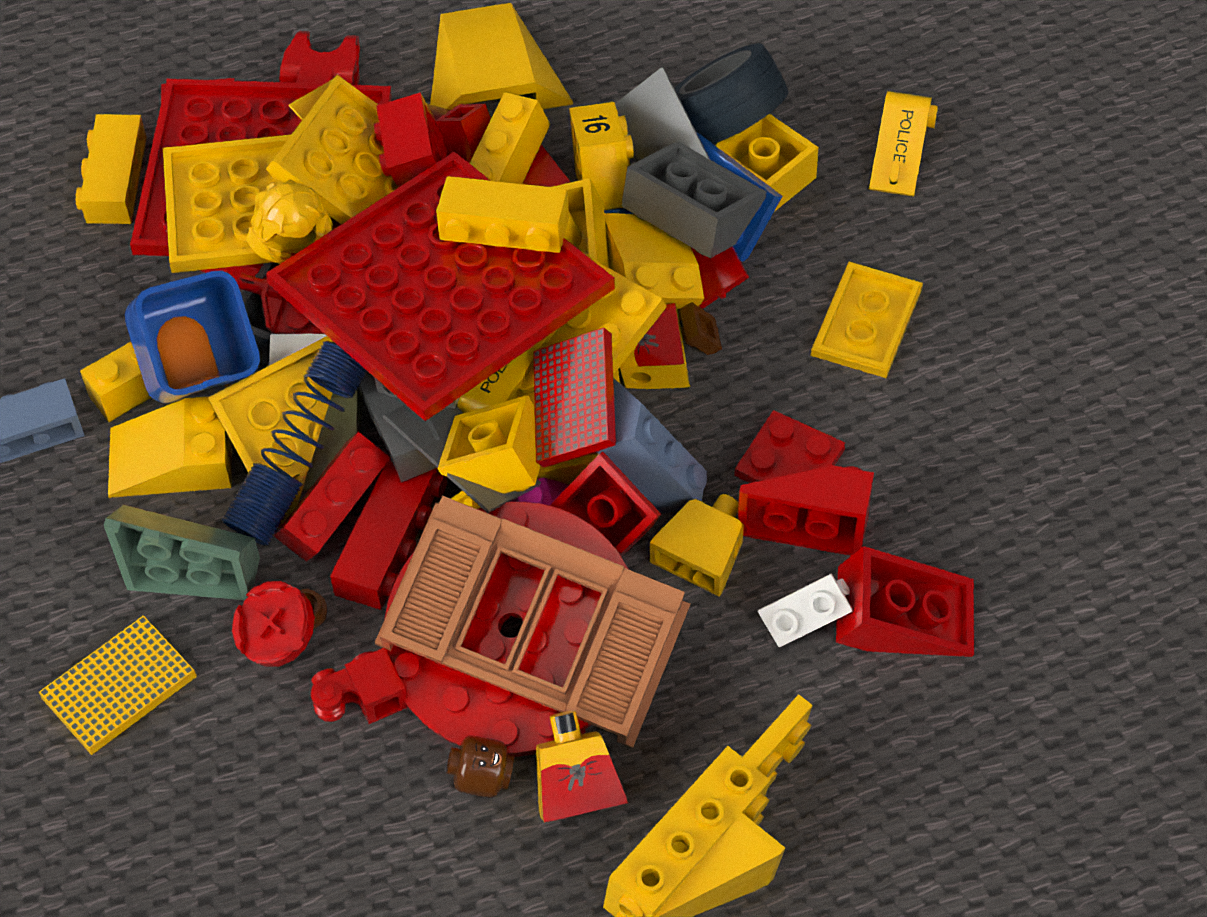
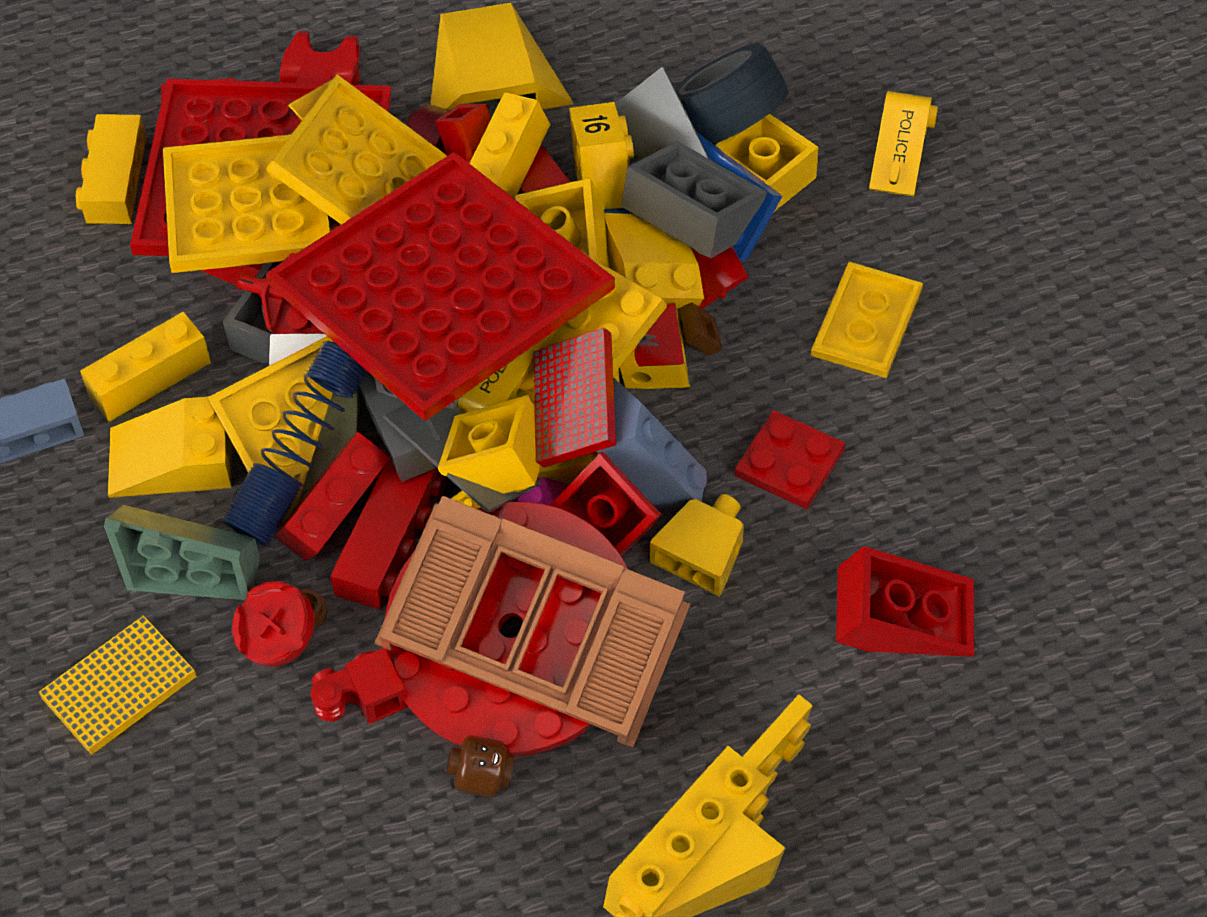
blue piece [125,271,260,403] -> none
yellow helmet [246,179,333,264] -> none
red slope [374,92,447,187] -> none
yellow brick [436,176,569,253] -> none
torso [536,711,628,823] -> none
red slope [738,465,874,556] -> none
white hinge [758,573,853,647] -> none

